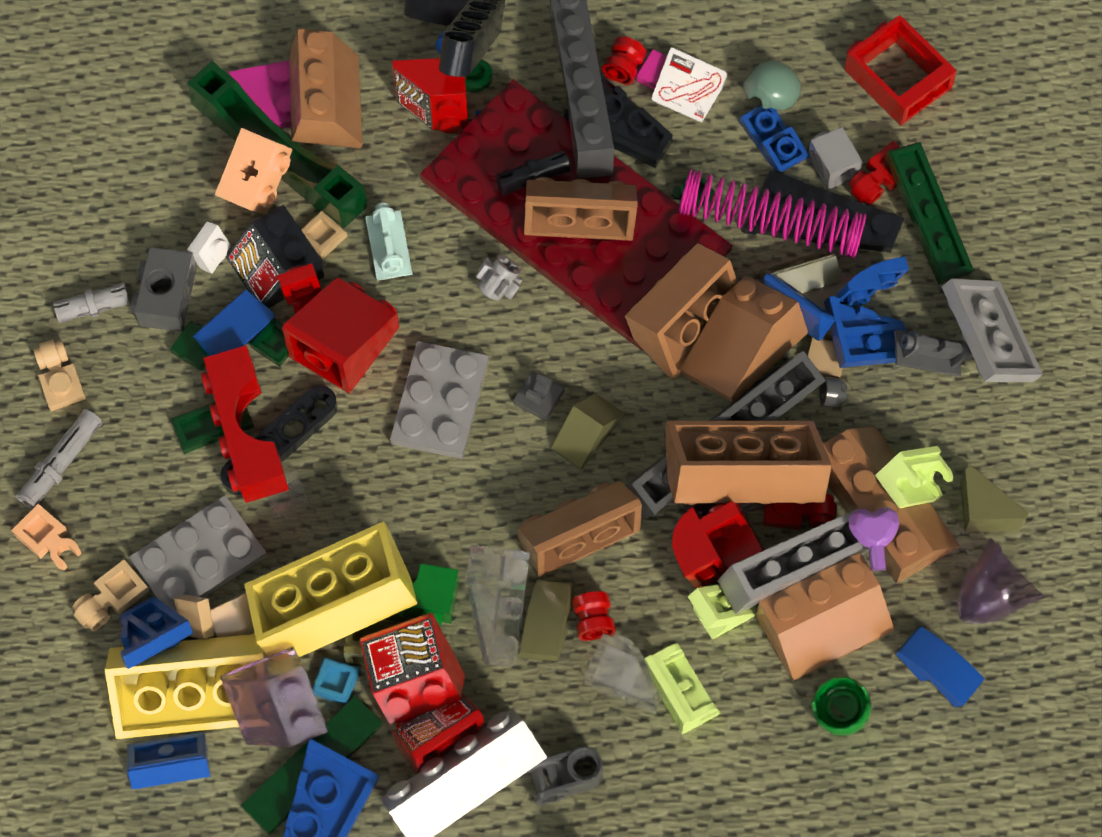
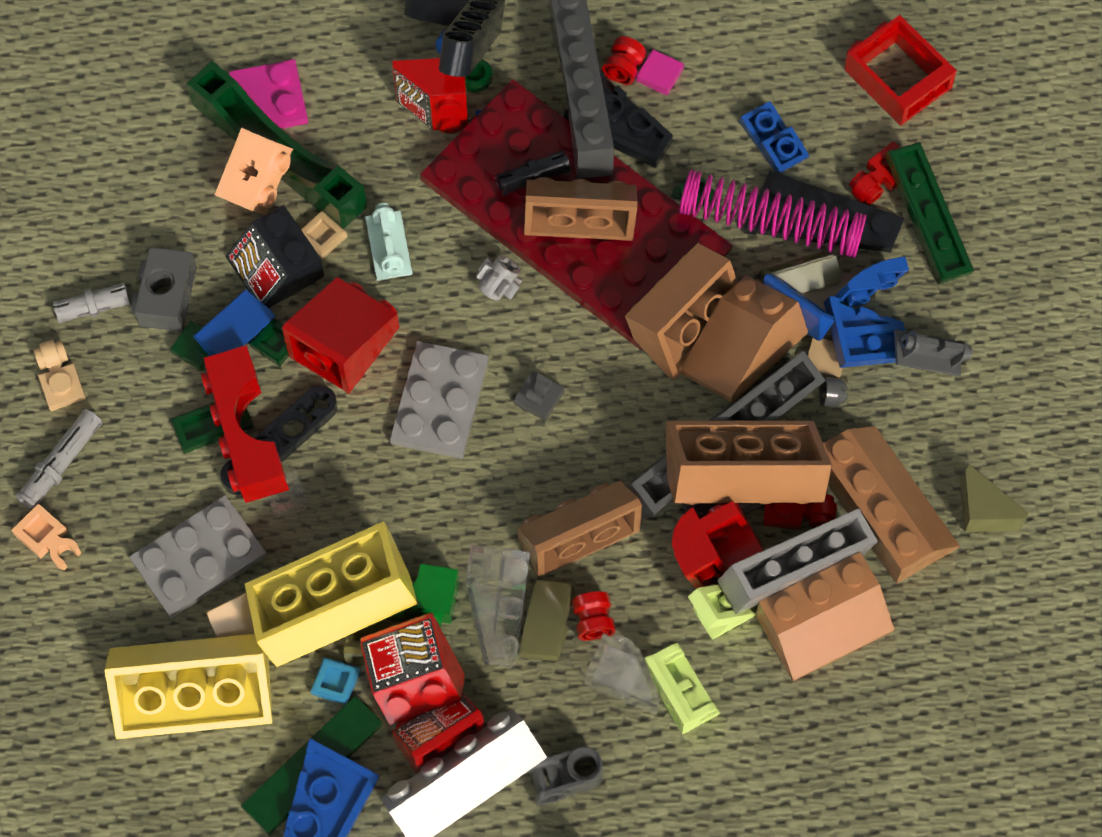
tan plate [73,560,149,631] -> none
blue wing [121,596,193,670] -> none
blue slope [127,732,210,790] -> none
tan tile [174,594,214,639] -> none
white plate [187,222,231,274] -> none
slope [220,646,328,747] -> none
red plate [277,263,322,314] -> none
medium nougat slope [289,28,363,148] -> none
olive slope [551,393,625,470] -> none
white sticker [651,48,727,122] -> none
sand green hair [743,60,801,111] -> none
light grey brick [808,127,862,190] -> none
green hair [811,677,872,736] -> none
medium lavender rock [849,507,900,571] -> none
yellowish green hinge [875,446,953,509] -> none
blue slope [896,626,985,708] -> none
light grey plate [942,279,1043,382] -> none
helmet [957,538,1046,624] -> none

